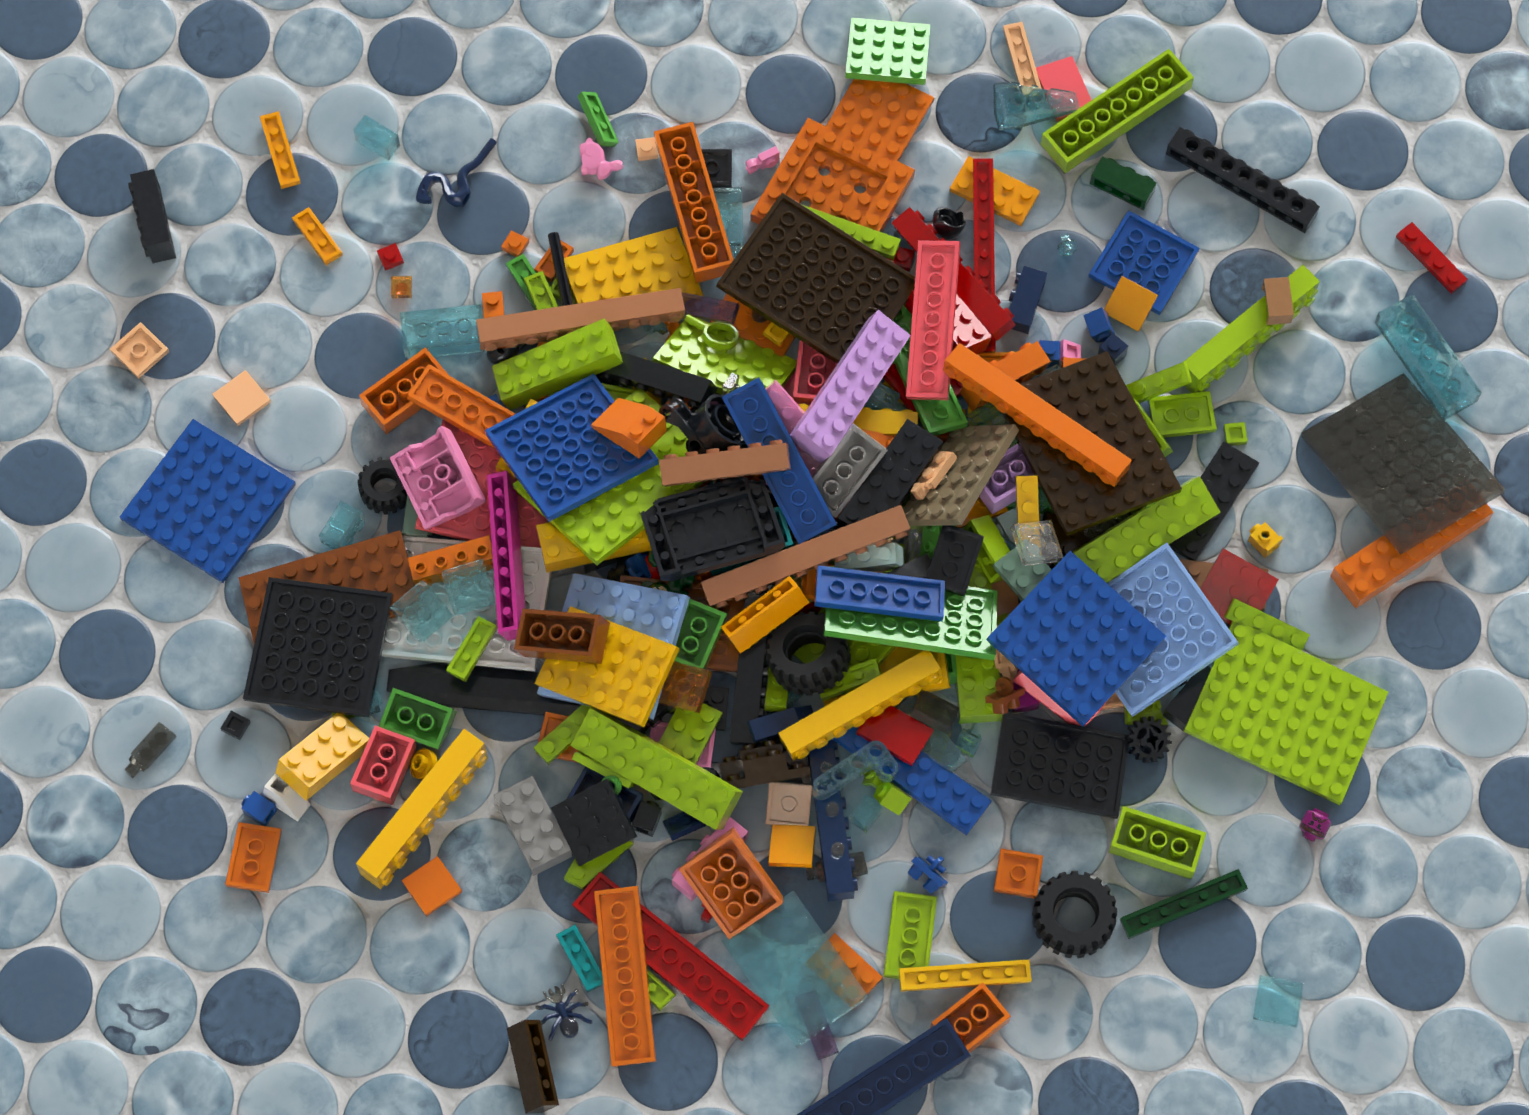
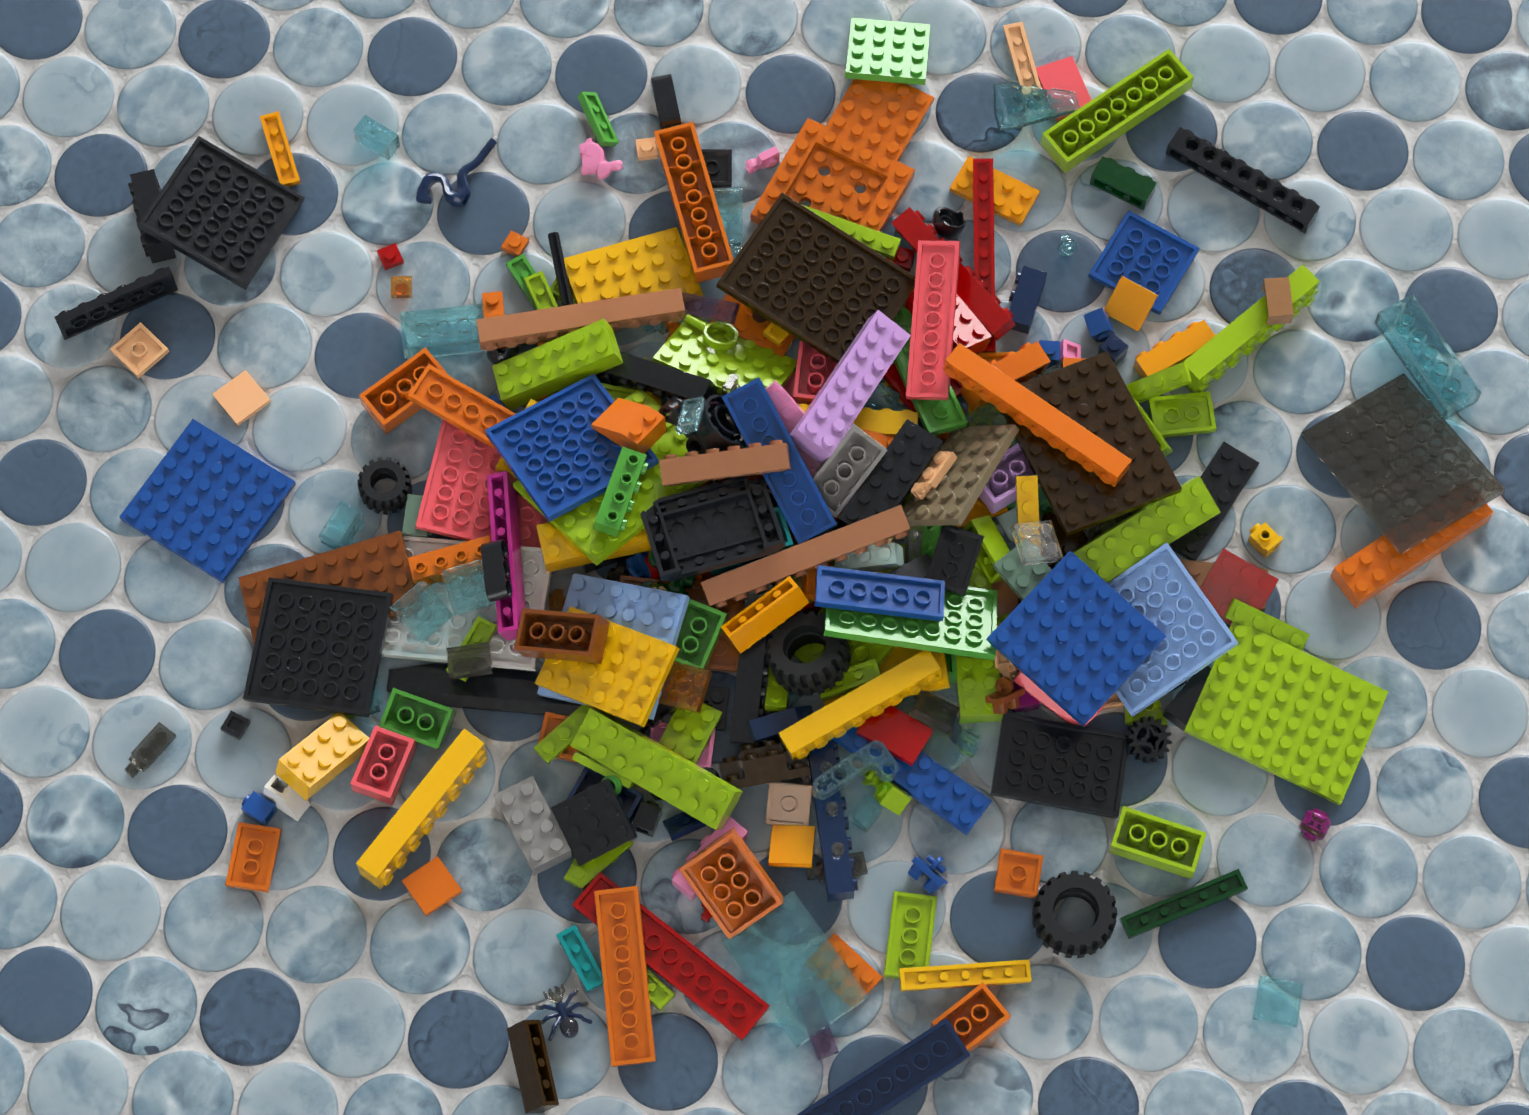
light orange tile [292,207,343,265] -> none
bright pink piece [390,426,487,530] -> none
yellow plate [410,748,437,780] -> none
orange plate [534,240,574,282] -> none
lime tile [1223,422,1248,446] -> none
red plate [1396,222,1468,294] -> none
none -> black plate [54,267,178,340]
none -> black plate [137,136,305,290]
none -> clear smoke plate [446,642,493,680]
none -> black beam [481,539,512,602]
none -> clear orange tile [549,589,566,612]
none -> bright green brick [593,446,649,537]
none -> black beam [651,74,681,129]
none -> clear light blue plate [676,396,706,435]
none -> light orange brick [1133,320,1215,379]

